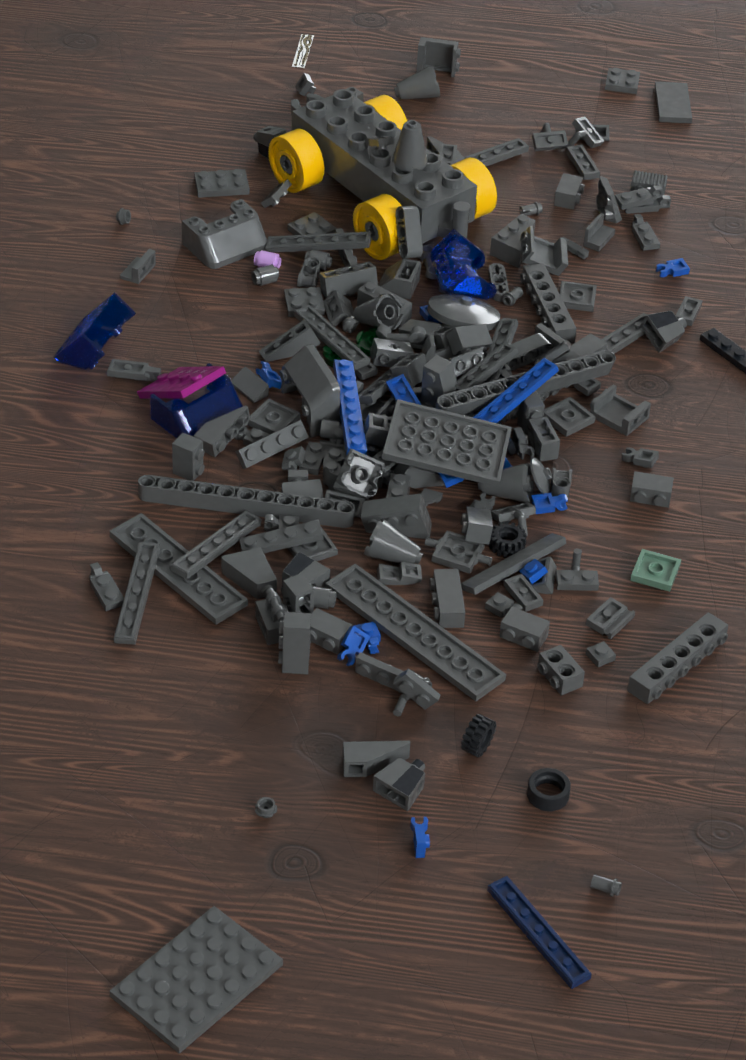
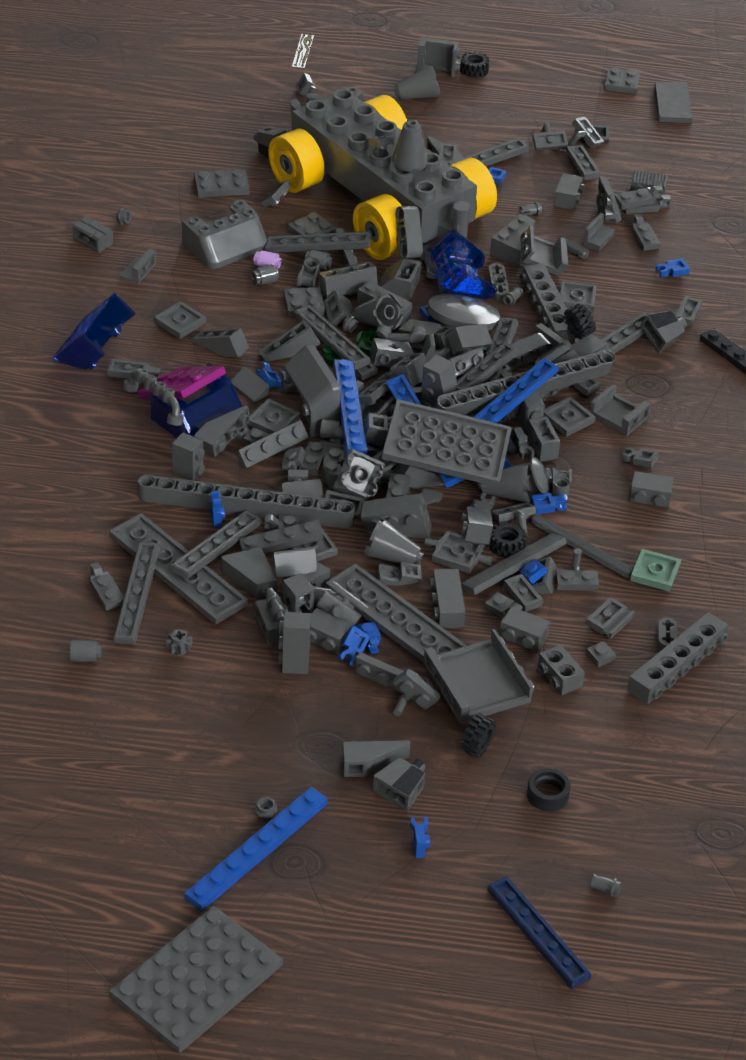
none -> dark grey brick [70,640,102,662]
none -> dark grey brick [72,216,114,253]
none -> dark grey bar [123,369,184,426]
none -> dark grey plate [154,301,206,339]
none -> dark grey gear [166,629,193,656]
none -> blue plate [184,787,328,911]
none -> dark grey slope [191,328,249,359]
none -> blue plate [210,491,225,528]
none -> slope [273,547,317,577]
none -> dark grey pin [316,581,368,625]
none -> dark grey panel [423,629,534,724]
none -> black tyre [460,51,490,78]
none -> blue plate [489,167,506,185]
none -> dark grey axle [531,514,633,579]
none -> black tyre [563,303,596,340]
none -> dark grey beam [657,618,678,651]

